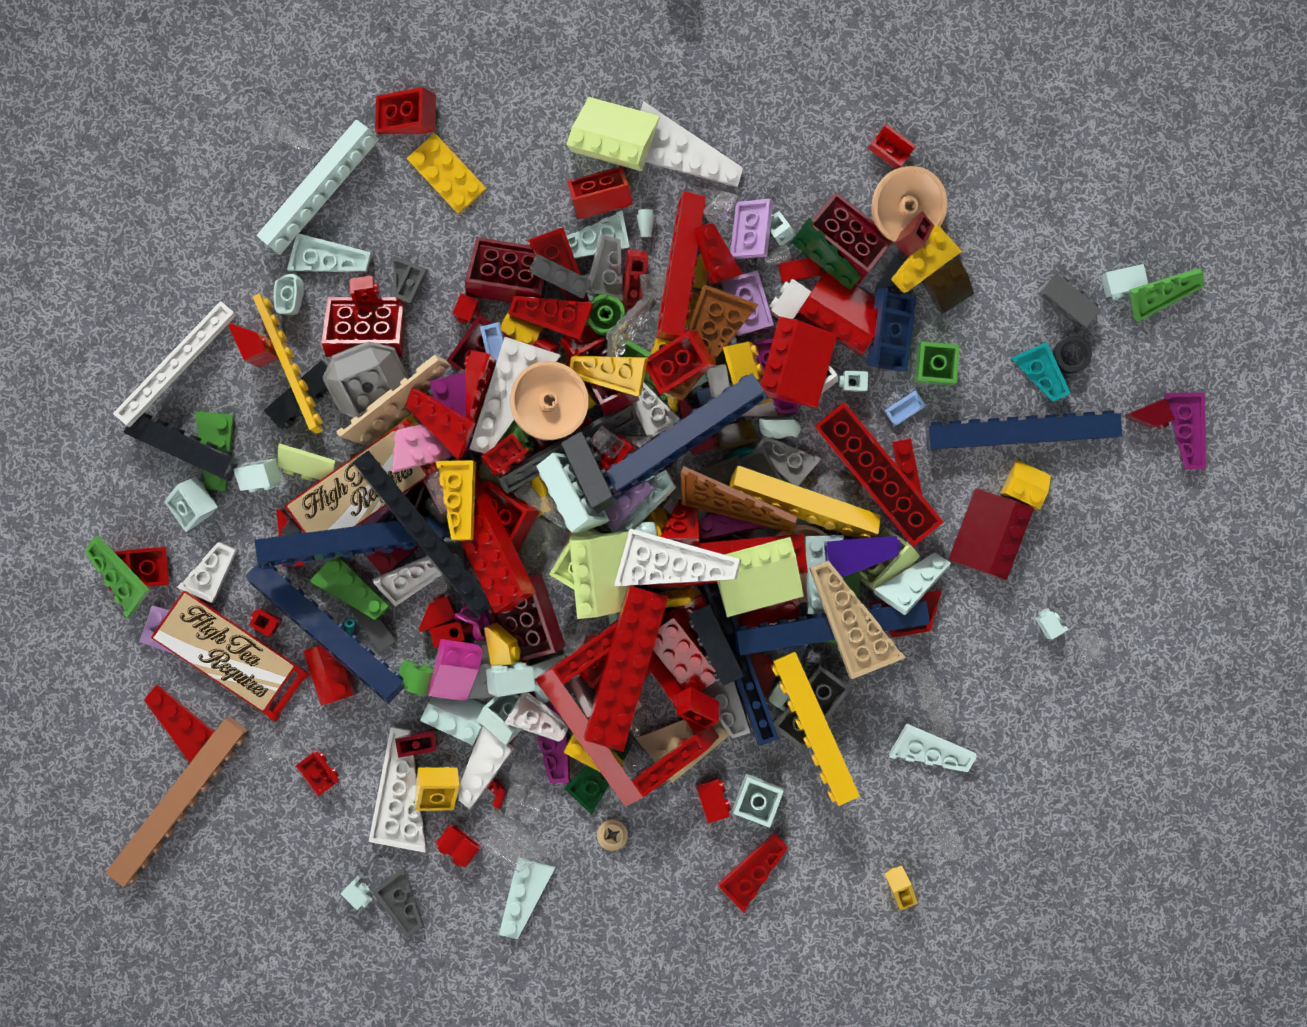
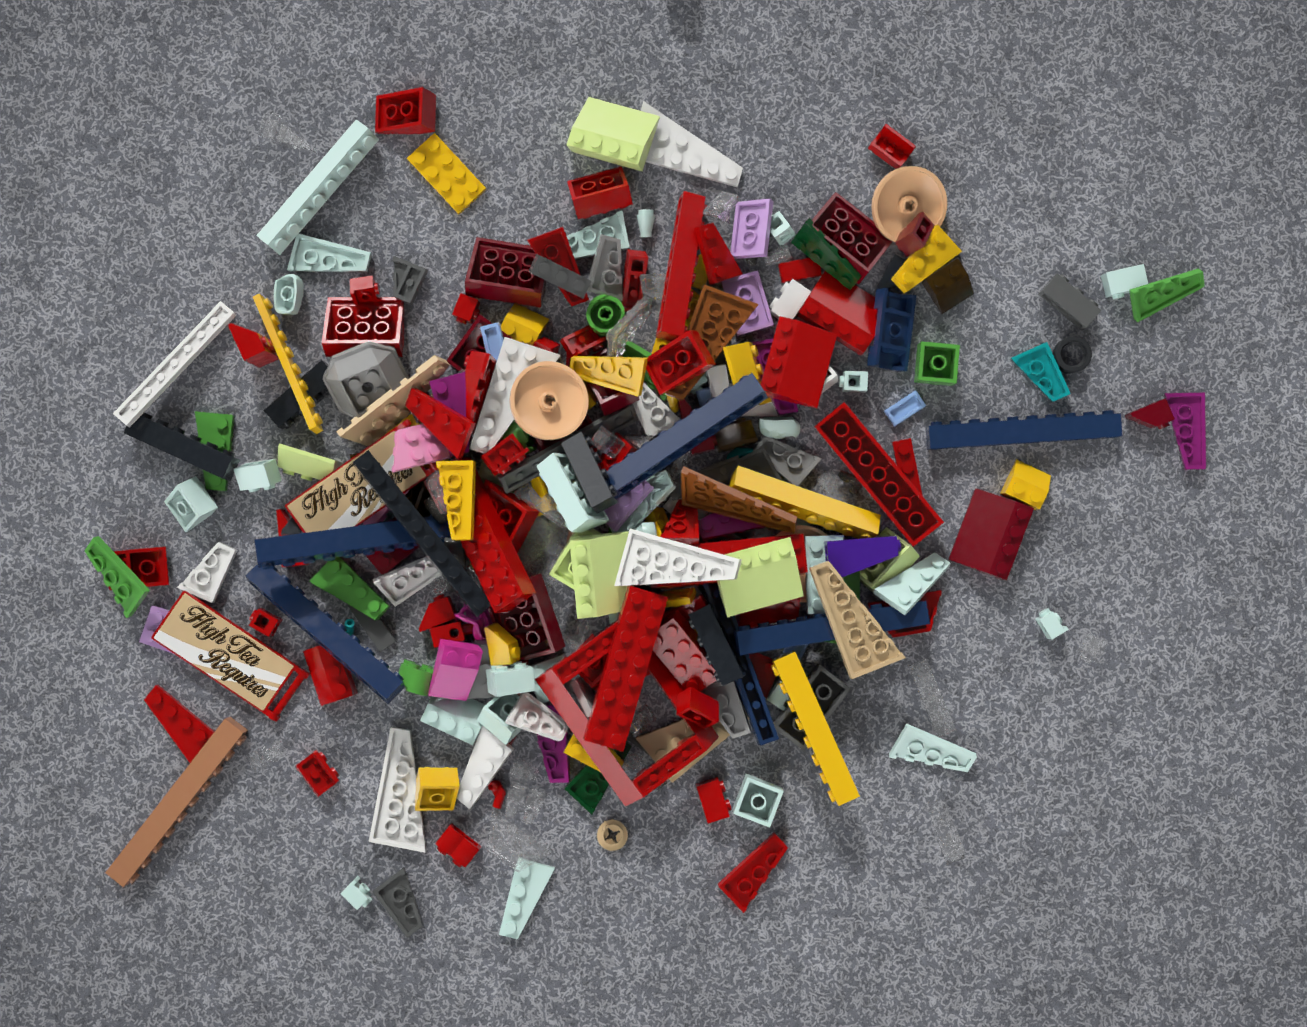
dark red slope [395,728,439,758] -> none
red wing [508,296,594,340] -> none
yellow slope [884,866,918,911] -> none

